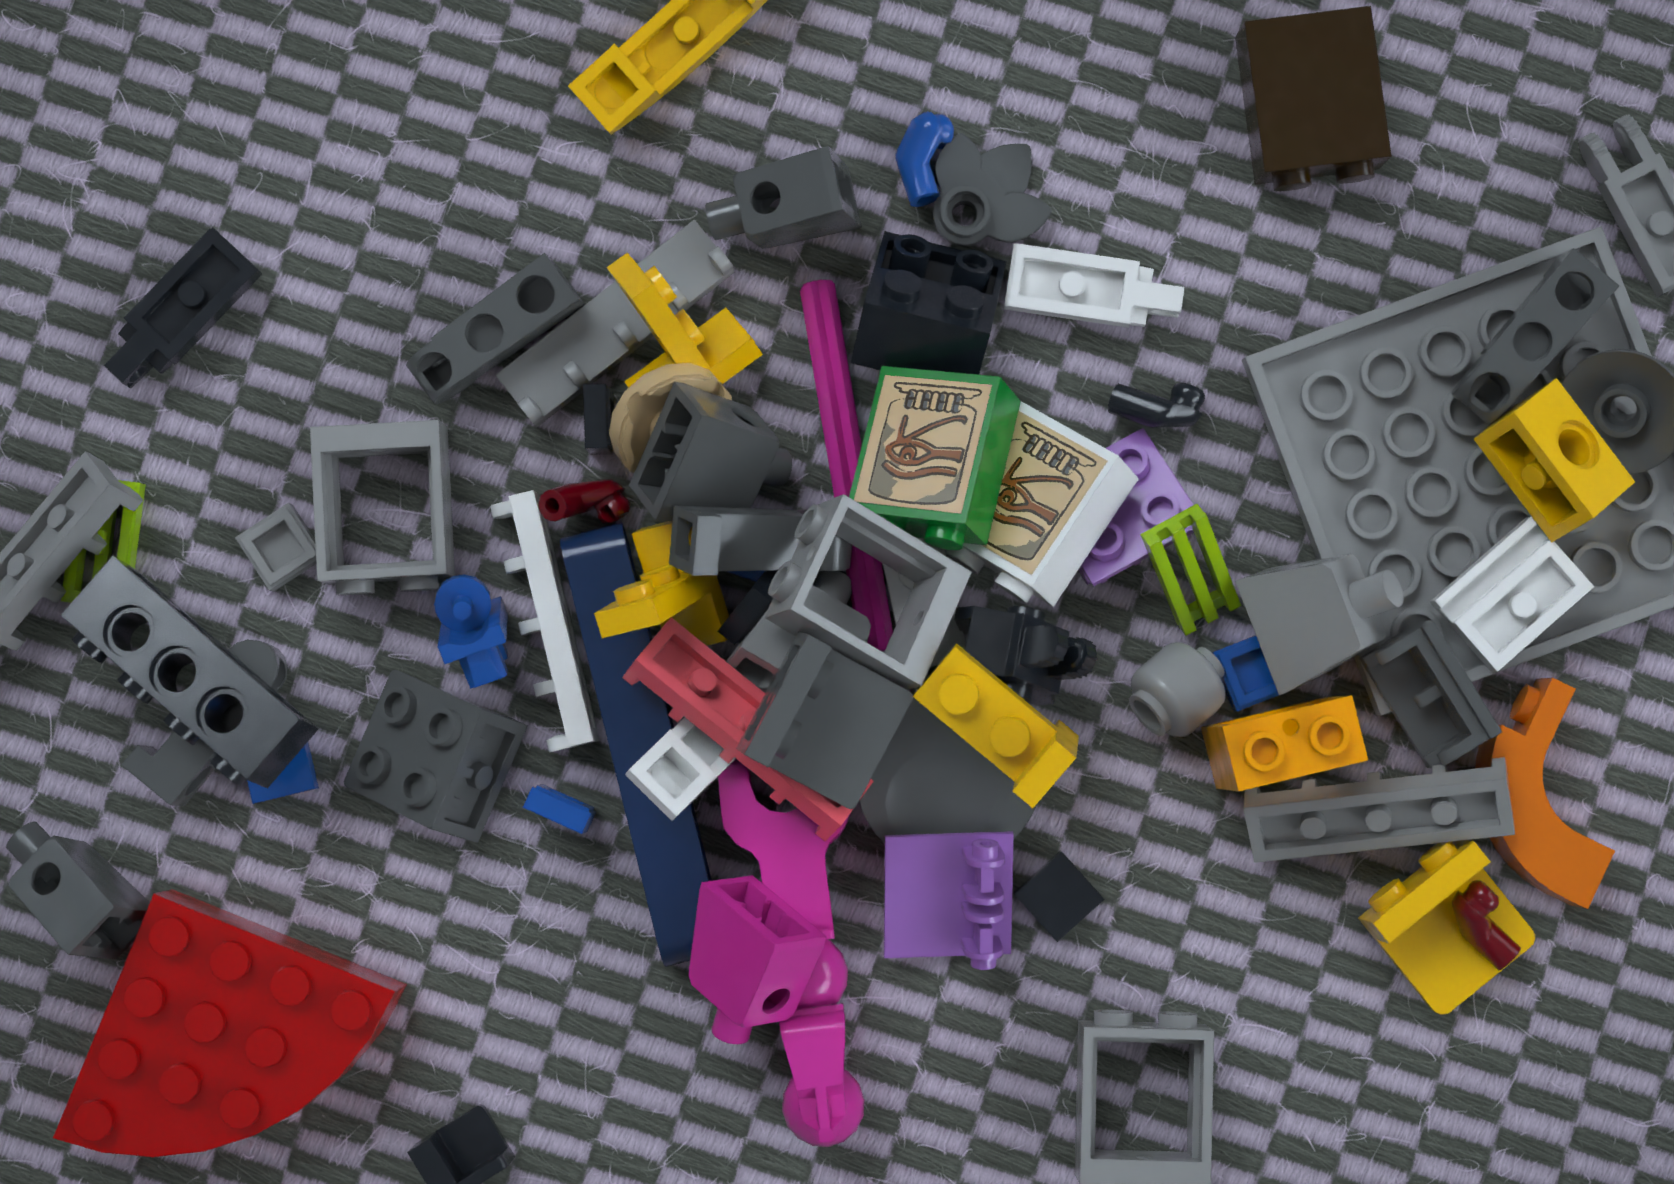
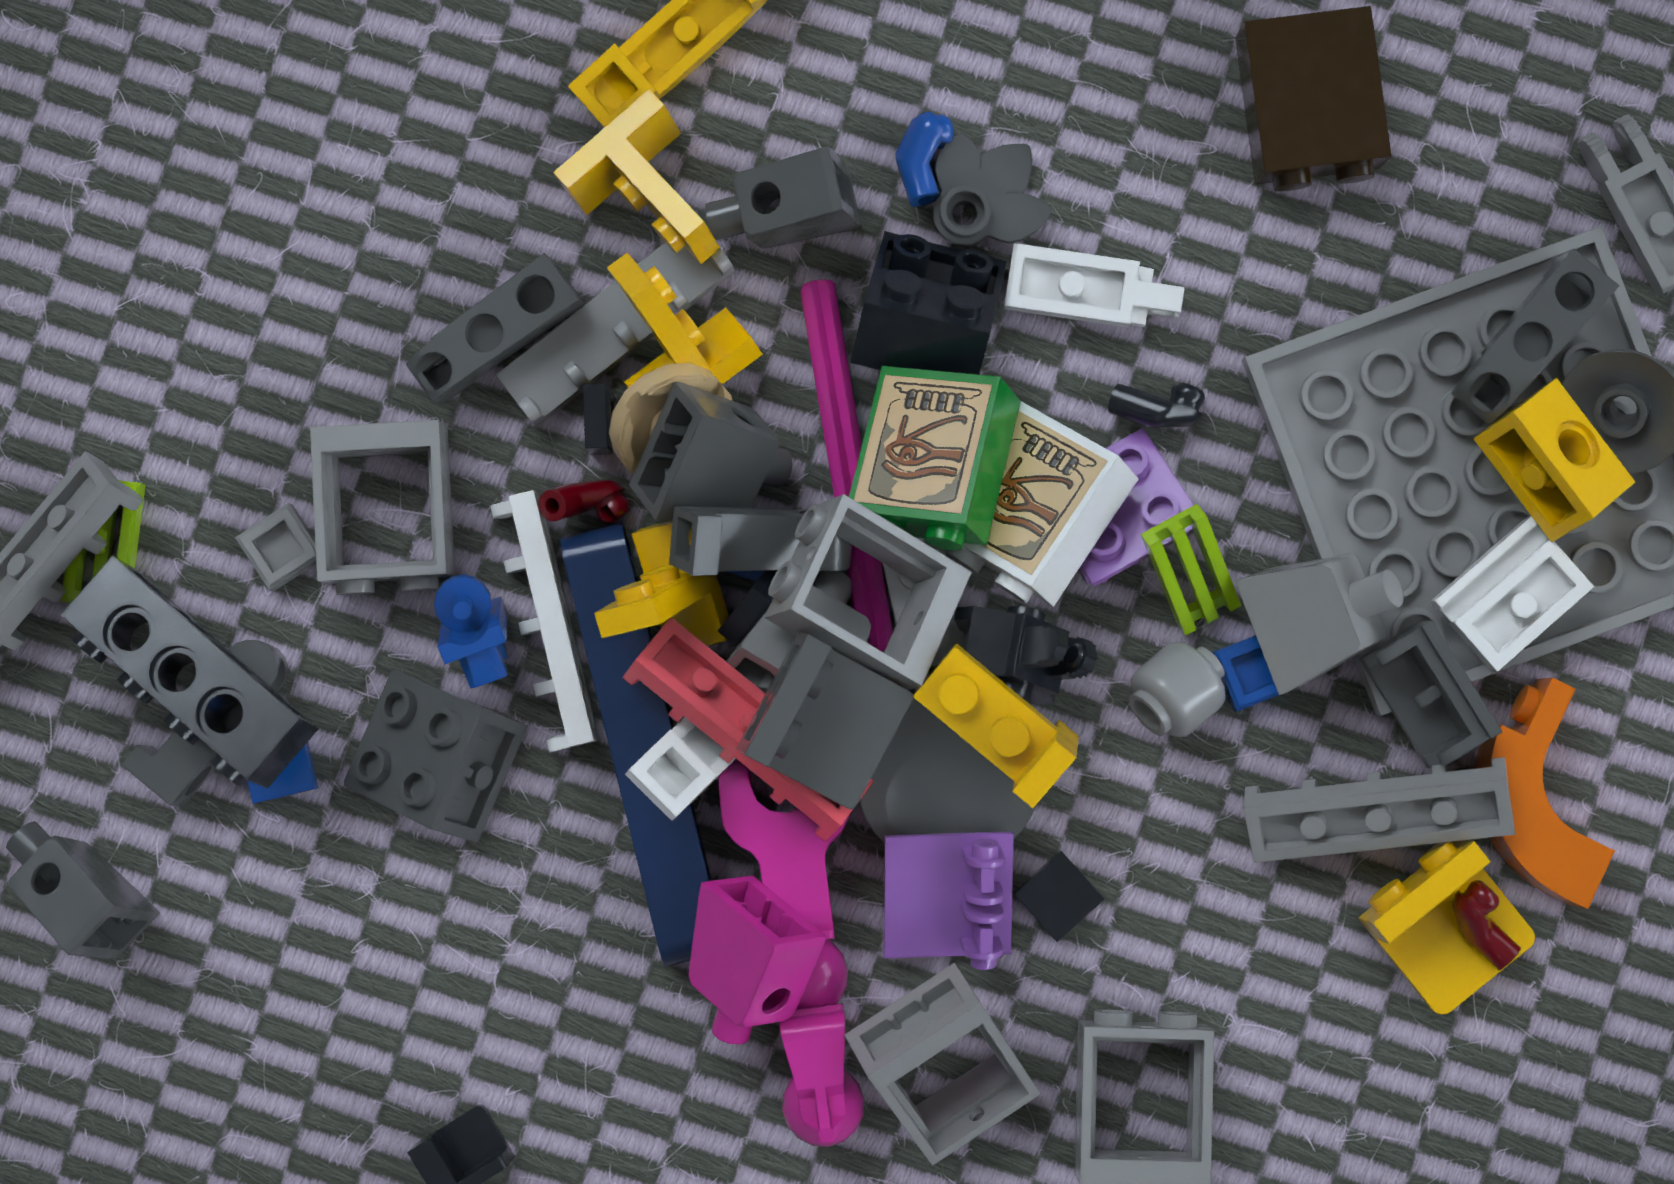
red brick [53,889,407,1157] -> none
black hinge [104,227,262,388] -> none
blue tile [523,784,597,834] -> none
light orange window [1201,695,1368,792] -> none
none -> yellow bracket [553,89,720,264]
none -> light grey window [844,963,1041,1166]

